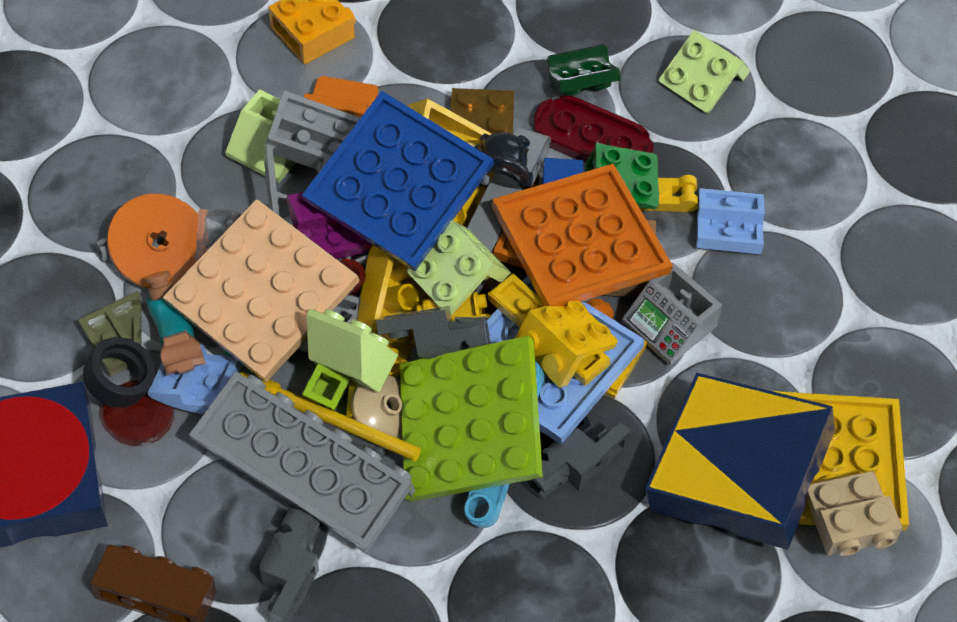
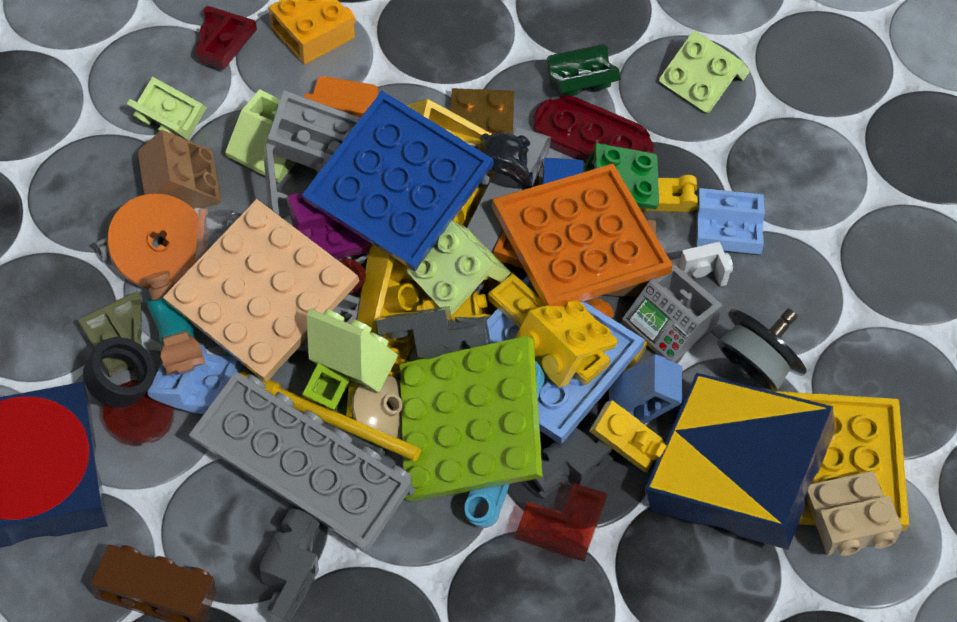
none -> yellowish green bracket [127,76,207,140]
none -> medium nougat slope [138,130,222,209]
none -> dark red wing [196,5,257,70]
none -> clear red plate [515,482,608,562]
none -> yellow plate [589,400,666,472]
none -> medium blue brick [609,354,686,424]
none -> white bracket [678,242,733,287]
none -> piece [717,308,807,391]

